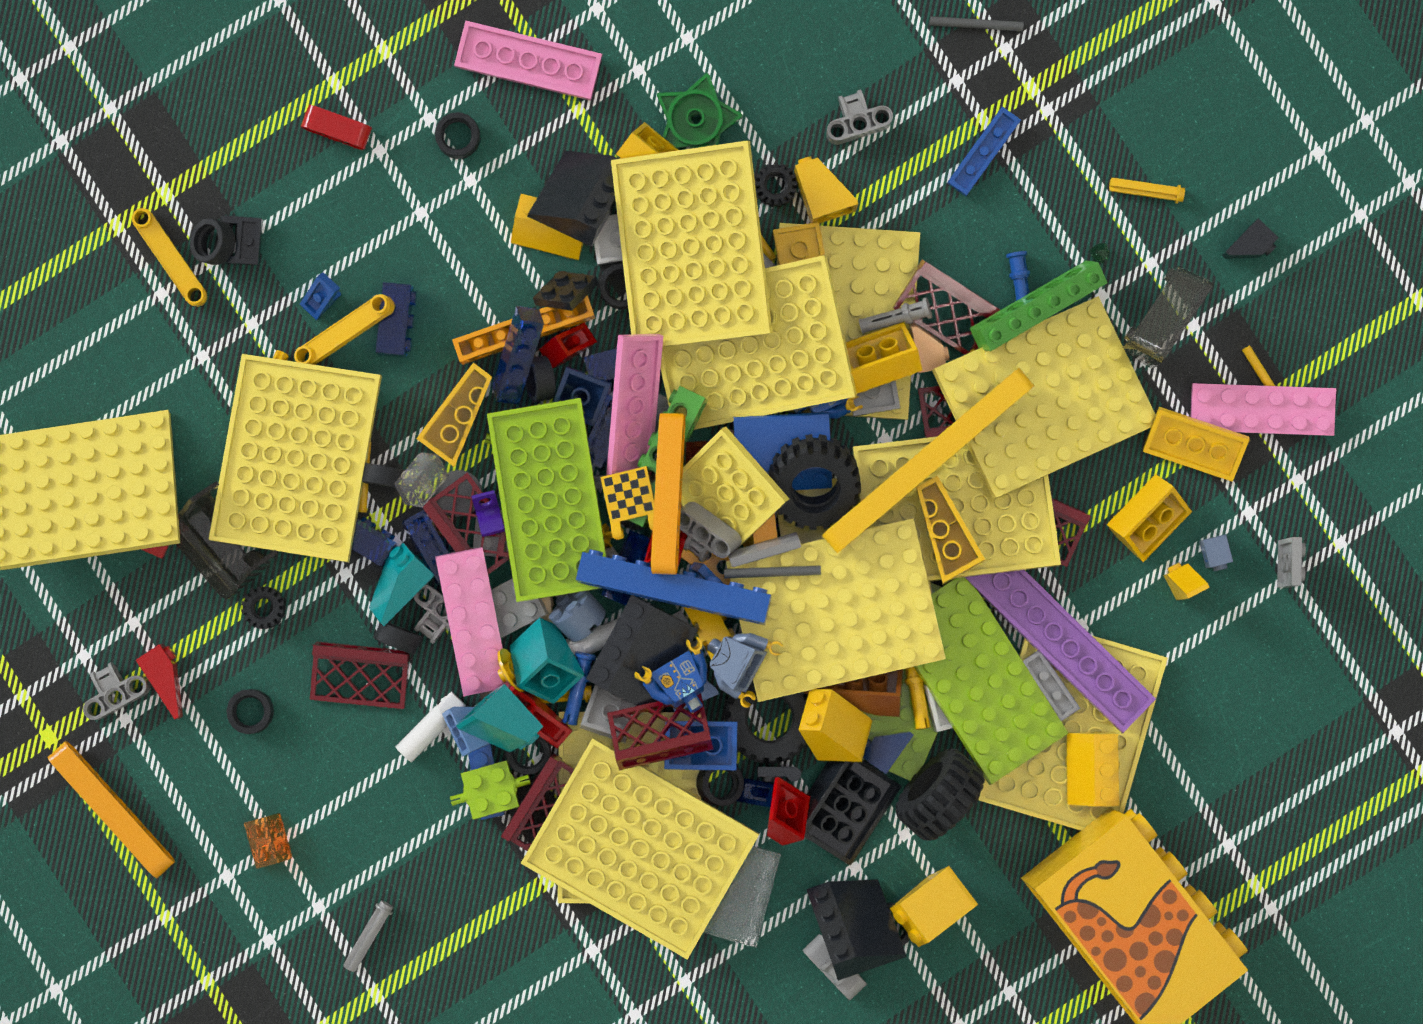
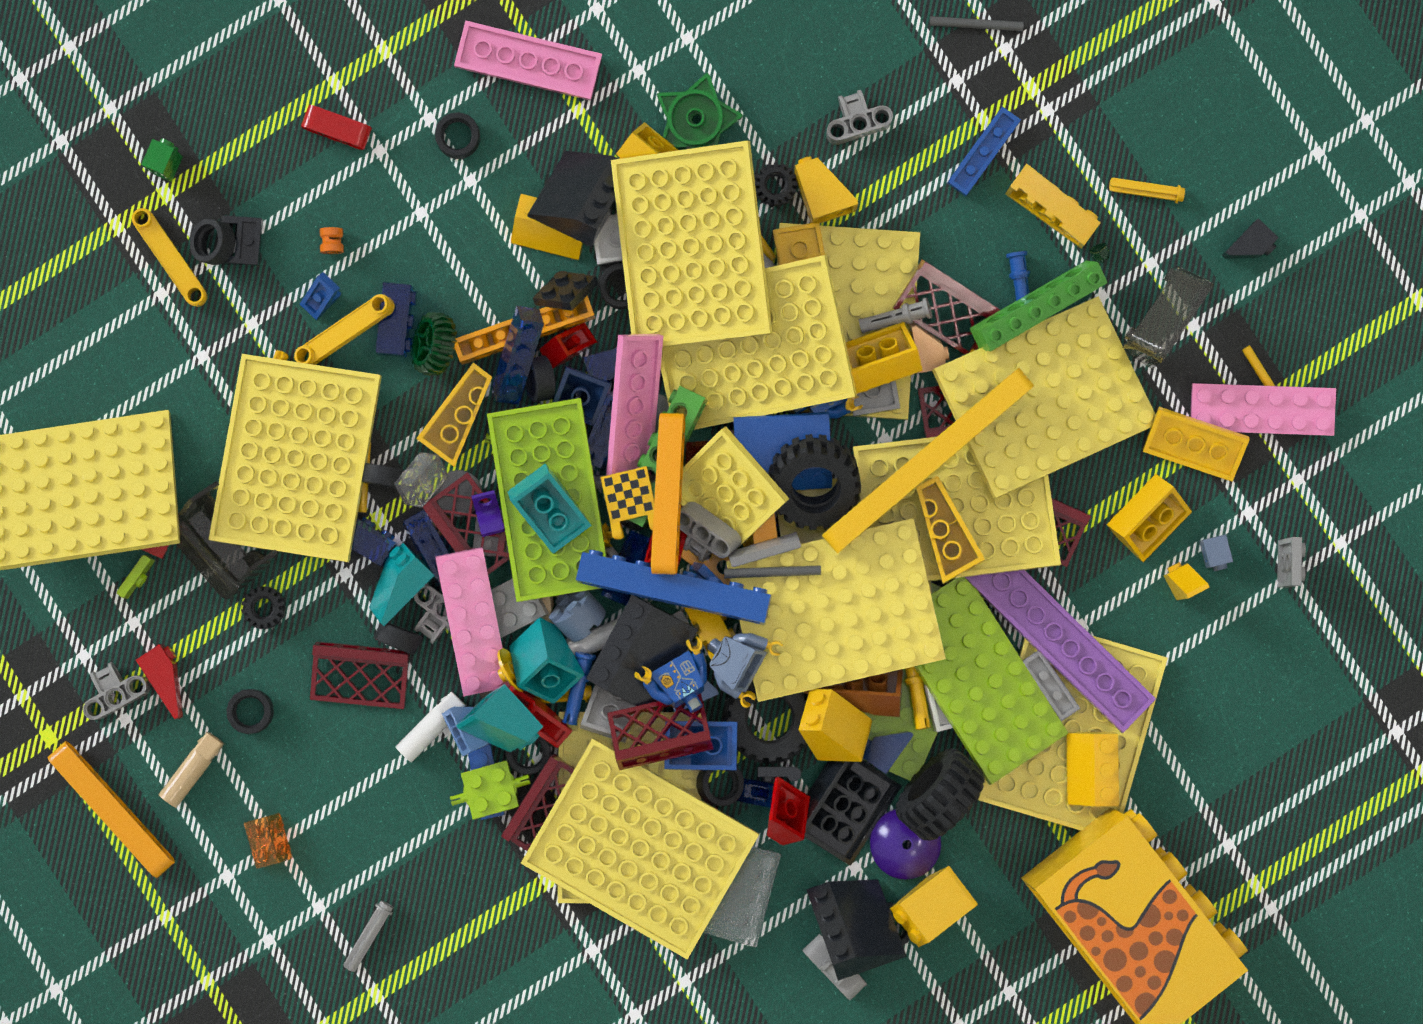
none -> lime plate [116,555,155,599]
none -> green brick [141,138,183,182]
none -> tan piece [159,732,224,808]
none -> orange wheel [320,227,344,254]
none -> dark green gear [411,312,457,376]
none -> teal slope [507,463,592,554]
none -> dark purple dish [870,809,941,879]
none -> yellow wedge [1005,164,1101,249]

